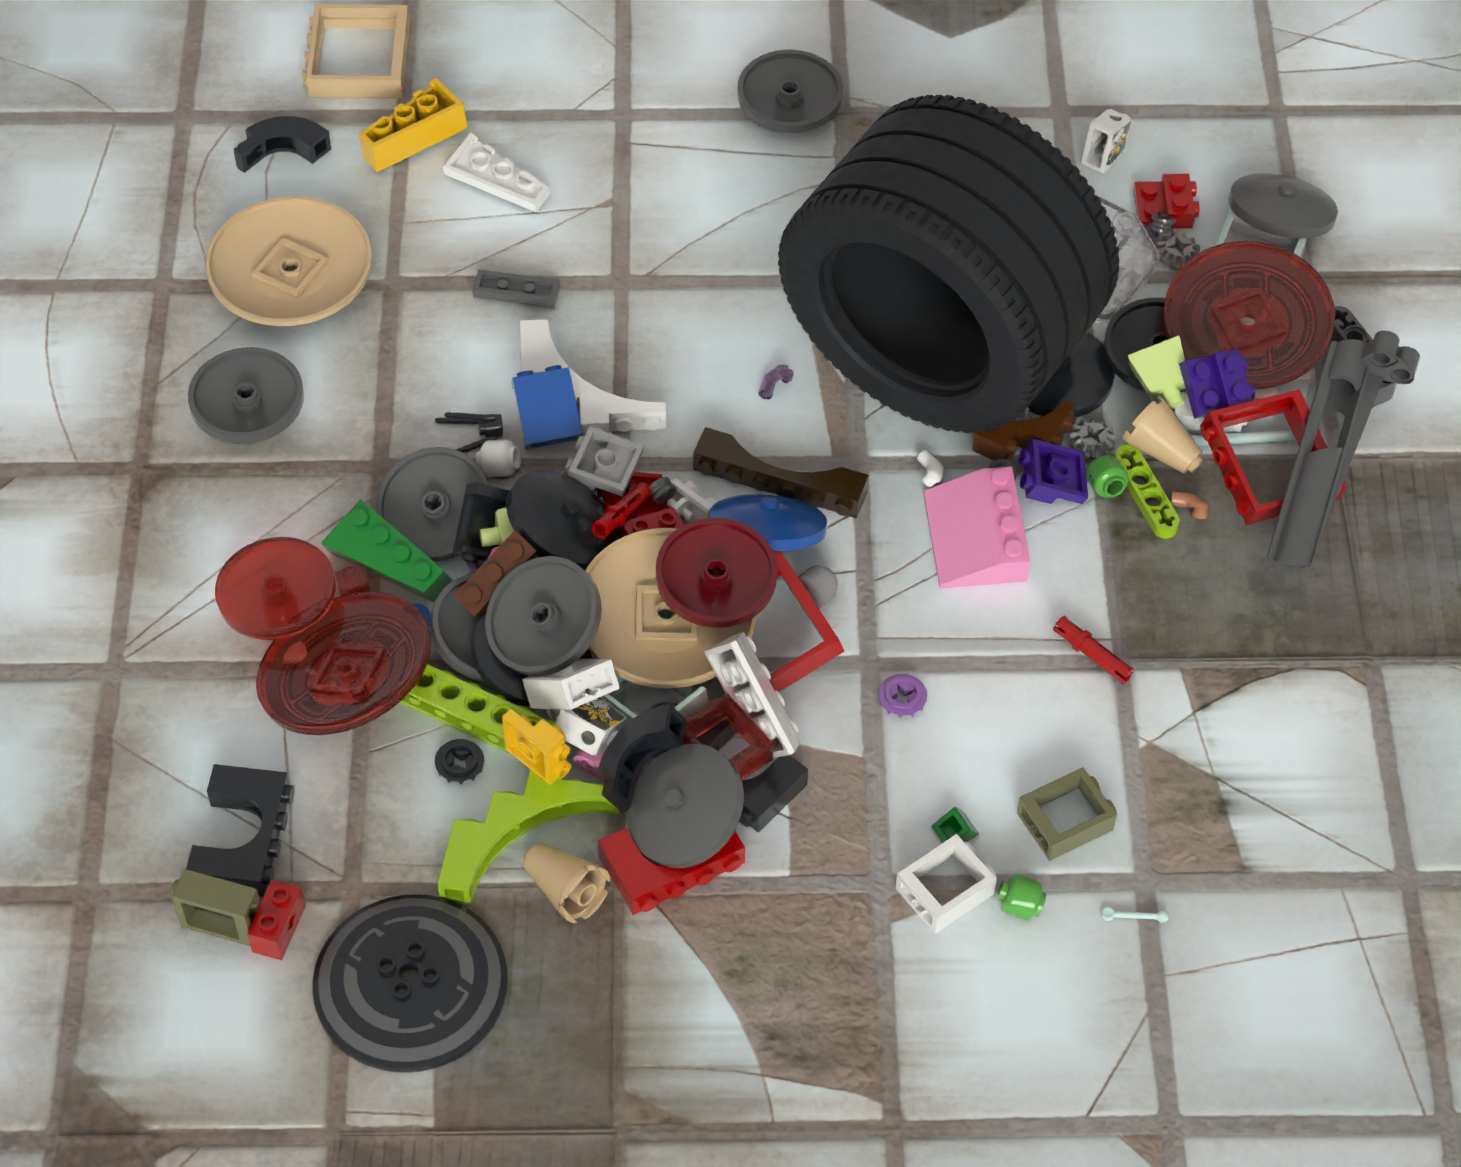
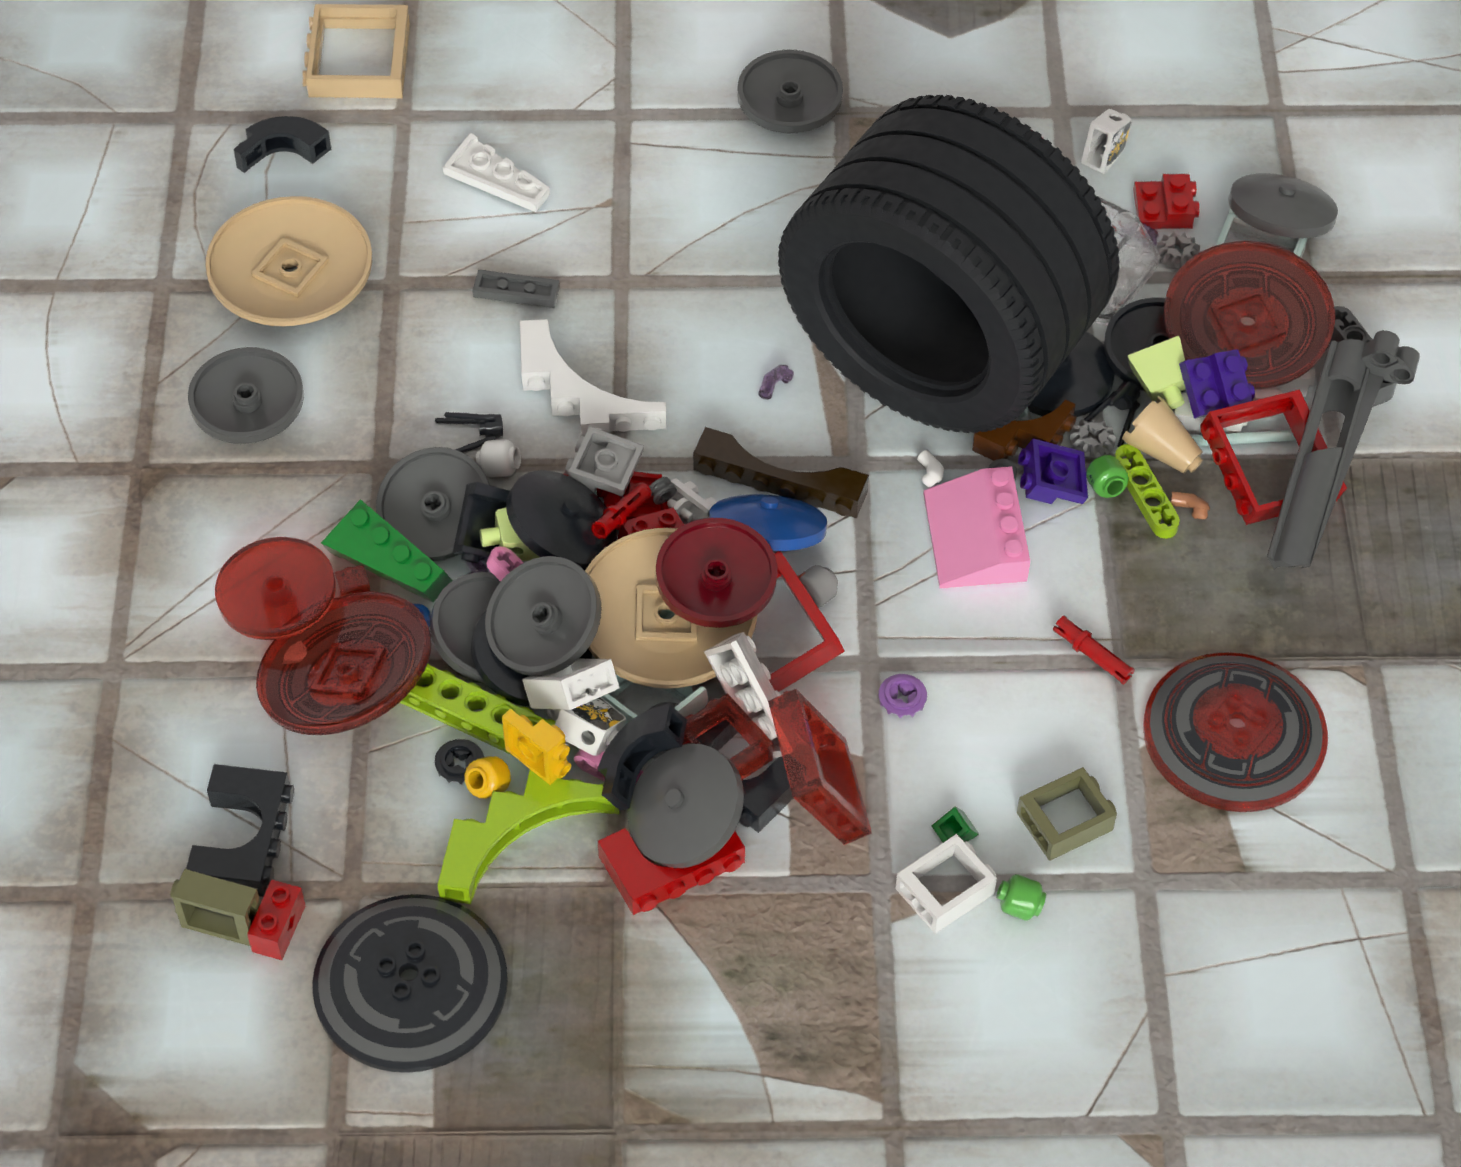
yellow wedge [359,78,467,172] -> none
reddish brown plate [453,530,539,617] -> none
blue panel [512,365,583,450] -> none
tan cone [524,843,610,923] -> none
light aqua hinge [1102,907,1169,923] -> none
dark grey bush [1149,213,1176,234] -> none
none -> yellow head [464,756,511,799]
none -> clear red window [768,689,872,845]
none -> black plant [1083,381,1141,447]
none -> dish [1143,652,1328,812]

